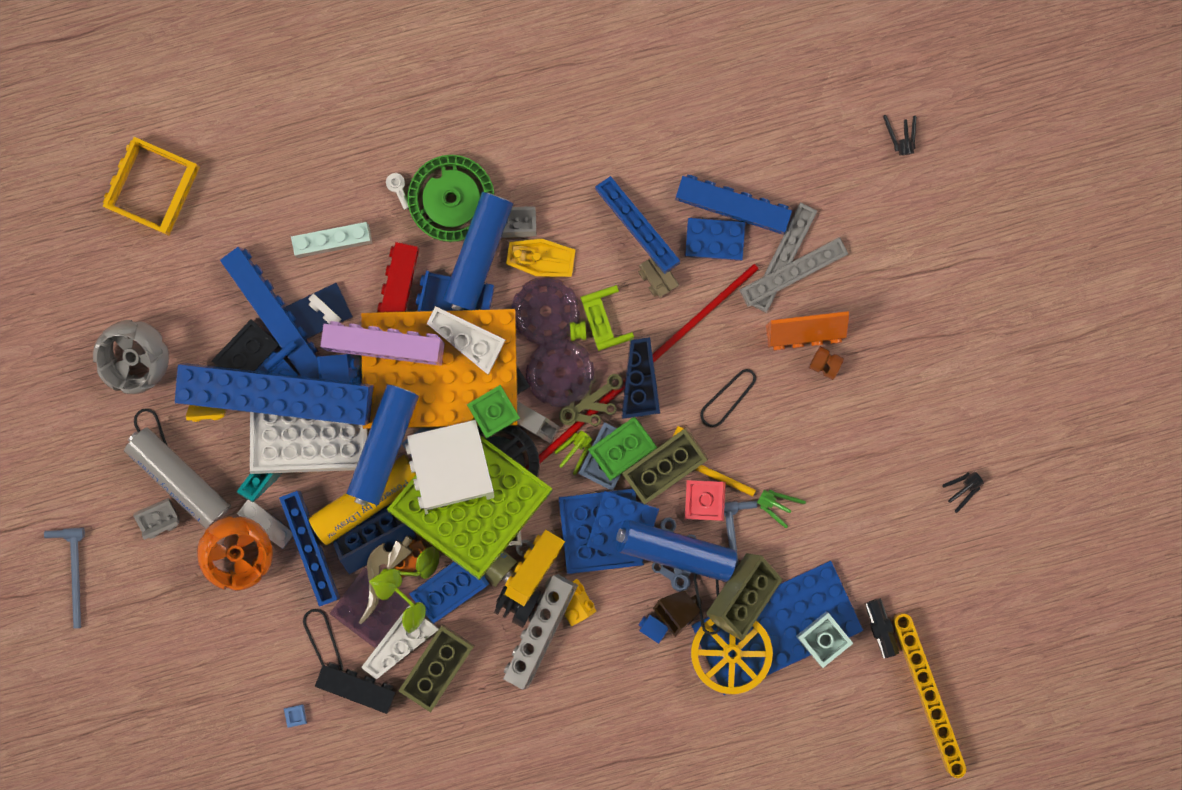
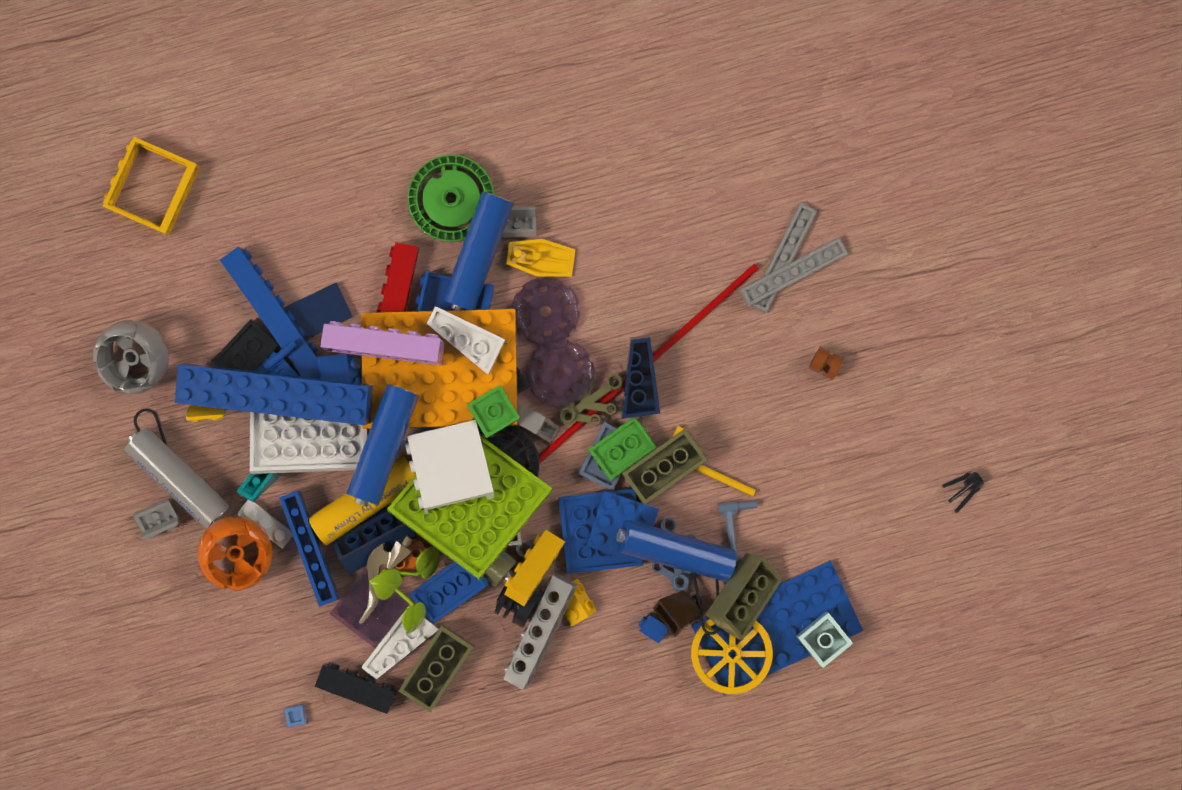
sand blue bar [44,528,85,628] -> none
light aqua brick [291,222,372,258] -> none
black piece [303,609,343,670] -> none
white plate [308,293,342,323] -> none
white plate [386,173,409,210] -> none
lime plant [554,430,593,475] -> none
lime wheel [570,321,586,341] -> none
lime plate [580,285,634,351] -> none
blue plate [595,176,680,274] -> none
dark tan brick [638,258,679,299] -> none
blue brick [675,174,792,235] -> none
blue plate [685,218,745,261] -> none
coral plate [685,480,726,521] -> none
black piece [700,369,756,427] -> none
bright green plant [757,489,806,528] -> none
orange slope [766,311,849,351] -> none
black piece [865,598,899,659] -> none
black plant [883,115,917,156] -> none
yellow beam [892,613,966,778] -> none

